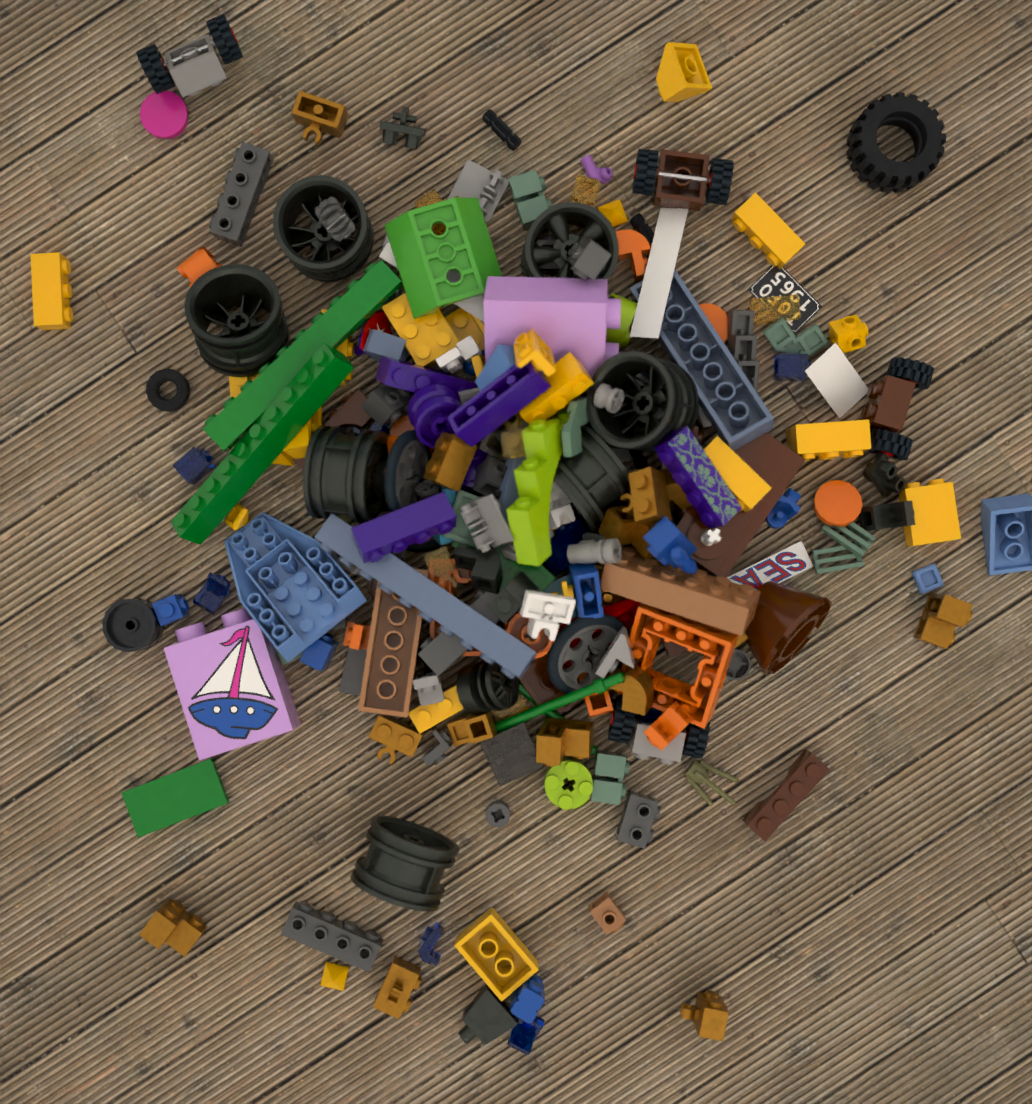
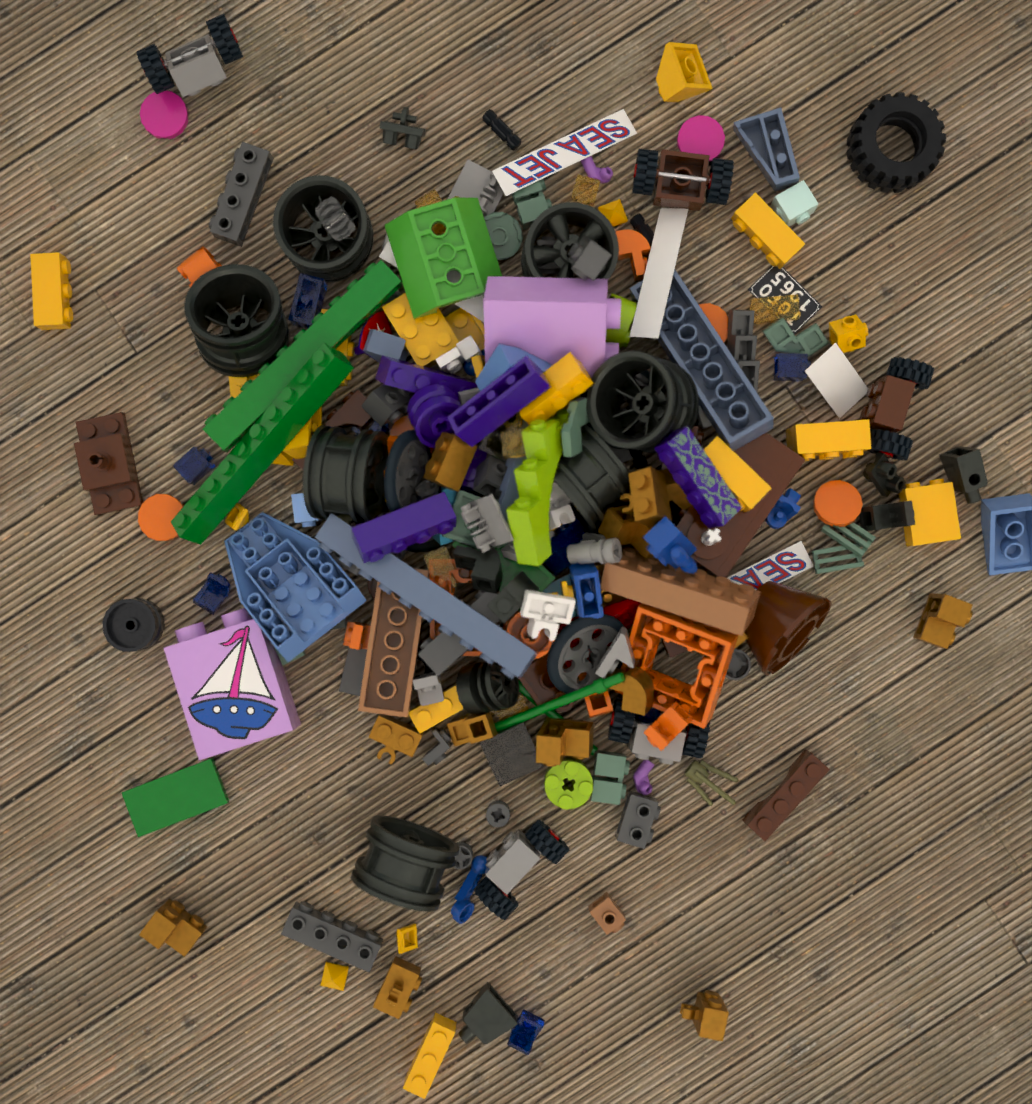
black tyre [146,369,190,412] -> none
blue brick [152,594,190,626] -> none
pearl gold brick [291,90,348,145] -> none
blue brick [300,632,339,672] -> none
clear blue bracket [417,922,444,966] -> none
yellow brick [454,907,539,1002] -> none
blue brick [510,974,545,1023] -> none
yellow bracket [513,329,556,377] -> none
light grey wheel [594,383,624,413] -> none
medium blue tile [911,563,944,594] -> none
none -> reddish brown brick [74,412,143,515]
none -> orange tile [138,494,184,541]
none -> clear blue brick [288,273,328,329]
none -> light blue brick [291,493,322,528]
none -> yellow slope [396,923,418,954]
none -> yellow brick [403,1012,457,1099]
none -> blue piece [451,855,487,924]
none -> dark grey wheel [453,842,473,870]
none -> brick [474,820,570,920]
none -> sand green tile [484,212,523,261]
none -> sticker [492,109,637,196]
none -> medium lavender arm [633,760,655,795]
none -> dark pink tile [677,115,725,162]
none -> sand blue wedge [733,108,800,192]
none -> light aqua head [771,180,818,227]
none -> pearl dark grey torso [939,446,988,504]

